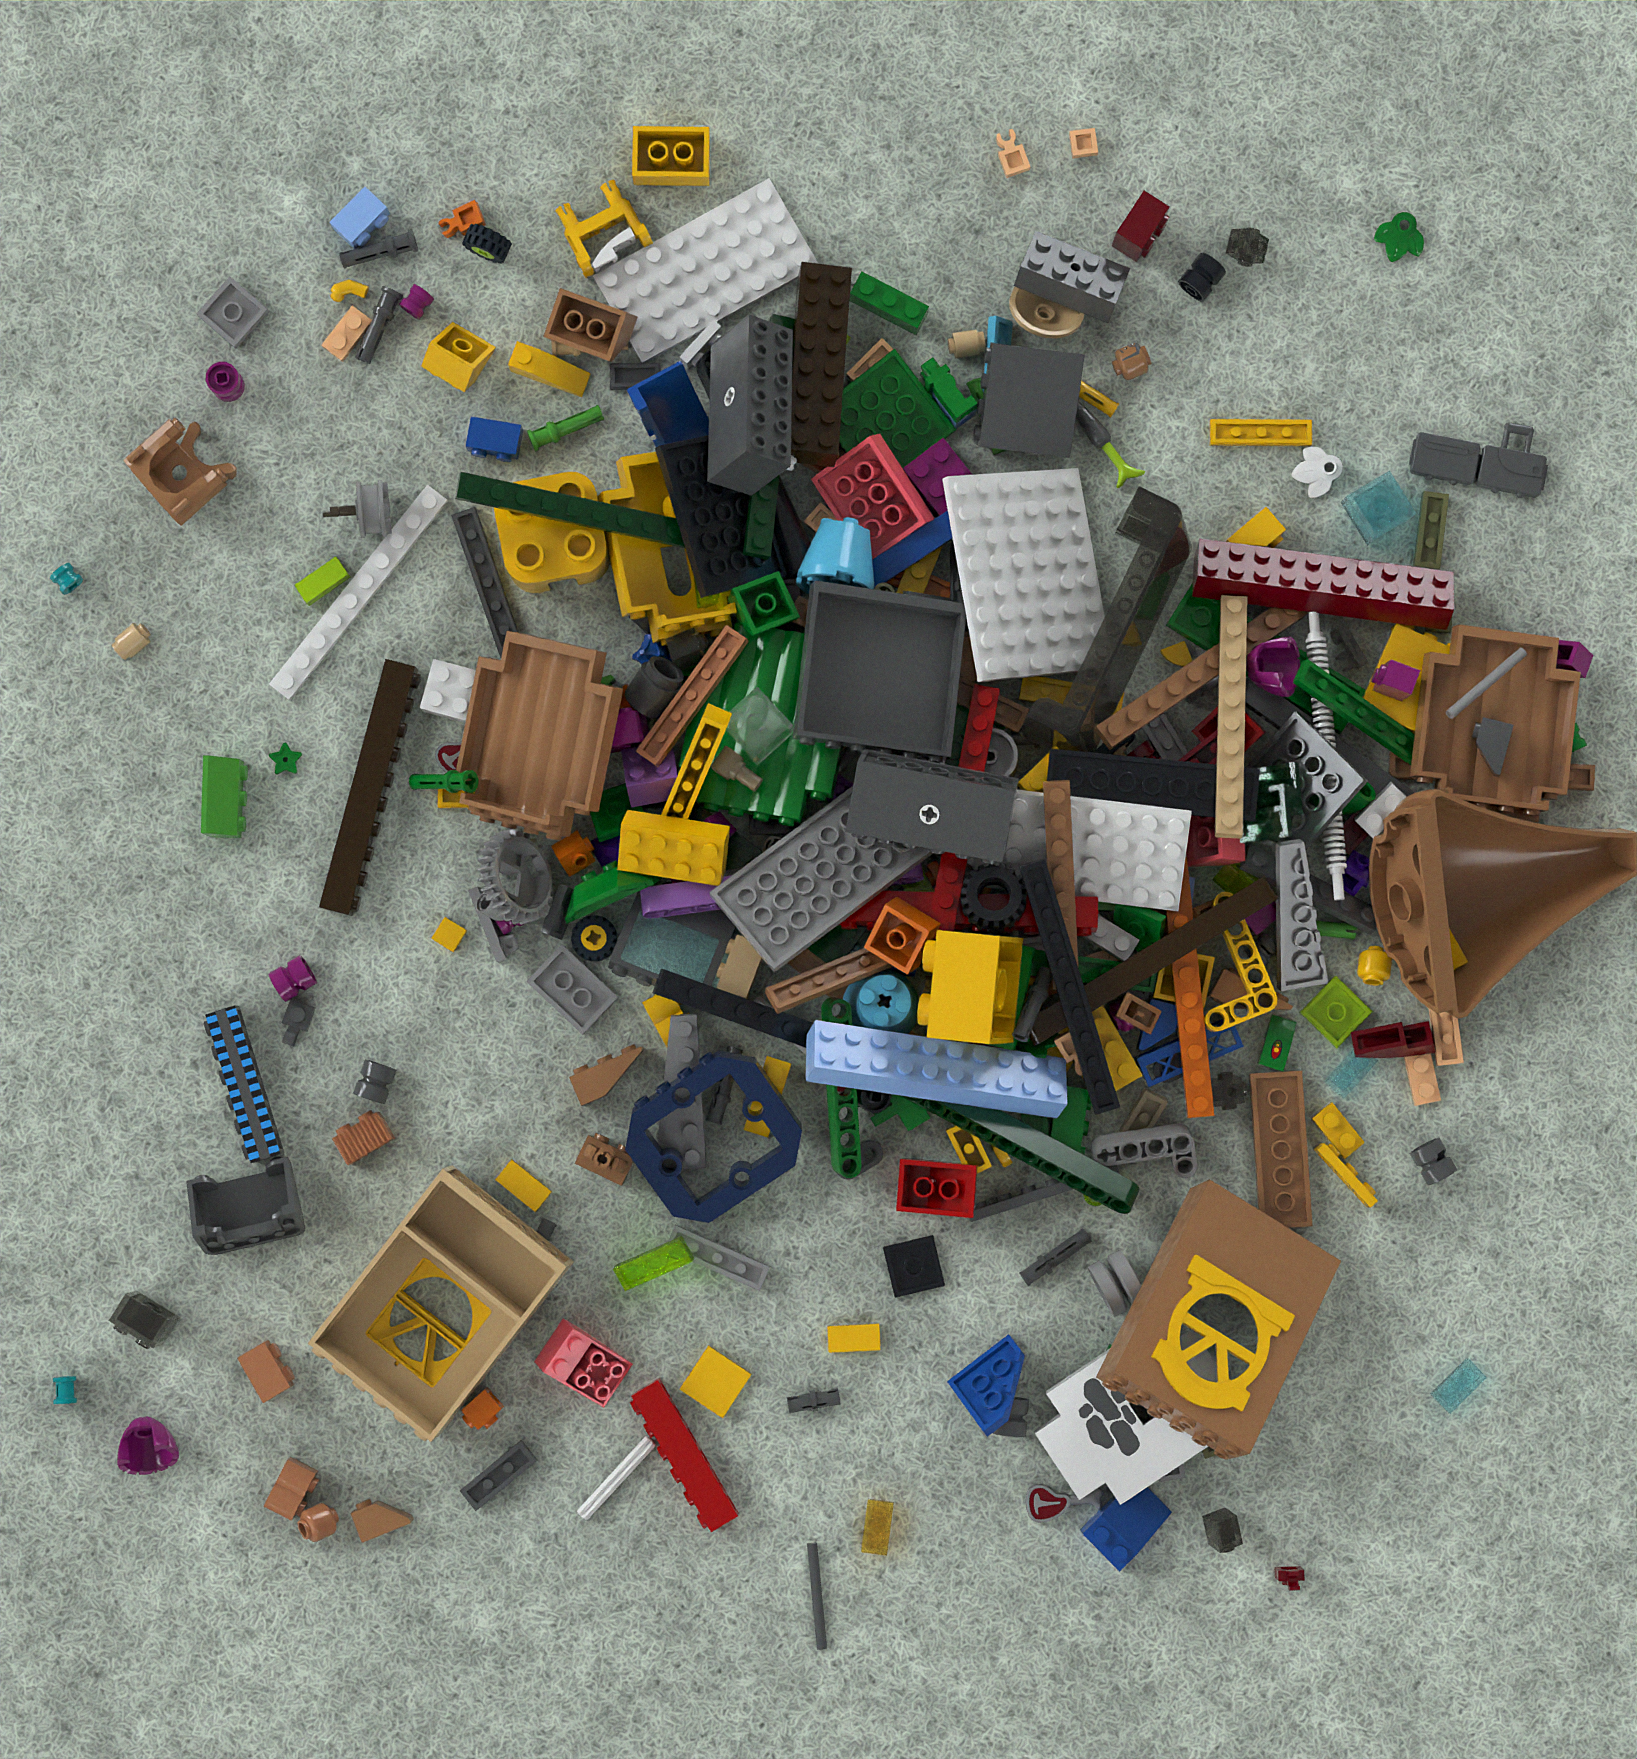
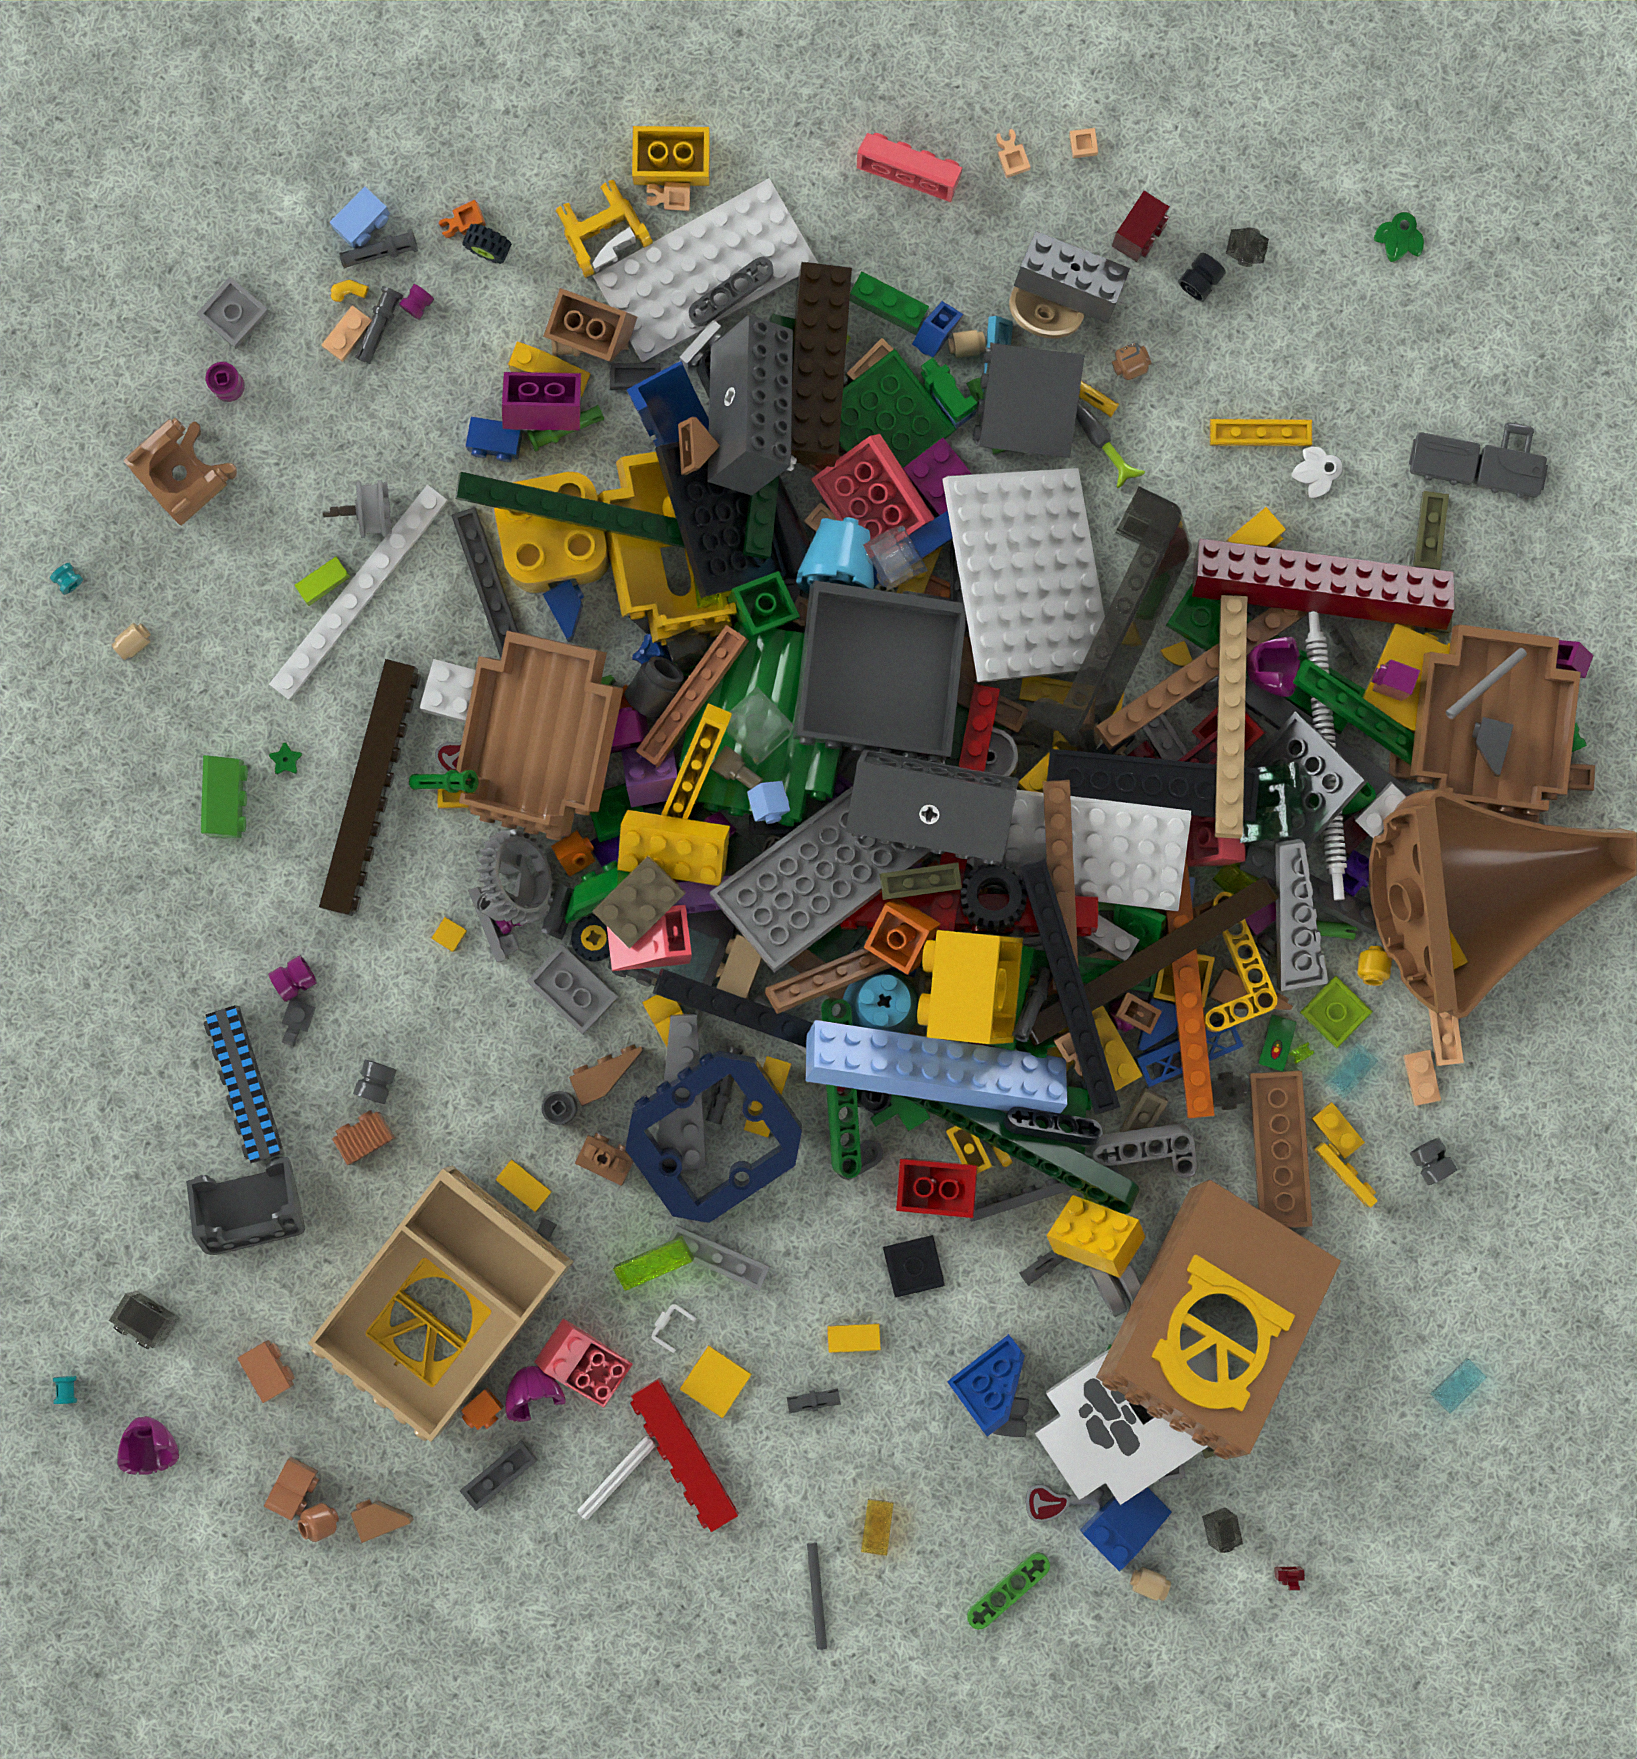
yellow slope [421,322,496,392] -> none
clear light blue brick [1341,470,1416,545] -> none
dark red slope [1351,1021,1436,1058] -> none
none -> magenta brick [502,372,581,431]
none -> magenta hair [505,1366,566,1422]
none -> dark grey wheel [541,1091,578,1125]
none -> blue slope [543,580,584,642]
none -> dark tan plate [592,855,686,949]
none -> coral slope [607,905,692,971]
none -> light nougat plate [646,182,690,211]
none -> white piece [652,1304,697,1353]
none -> medium nougat slope [678,417,720,475]
none -> dark grey beam [689,257,774,327]
none -> light blue brick [747,781,790,824]
none -> coral slope [857,133,963,202]
none -> clear brick [863,525,928,590]
none -> olive plate [879,863,962,900]
none -> blue slope [912,301,963,358]
none -> bright green beam [967,1552,1050,1630]
none -> black beam [1003,1107,1103,1145]
none -> yellow brick [1046,1195,1146,1278]
none -> tan brick [1130,1566,1171,1601]
none -> clear neon green bush [1289,1041,1315,1064]

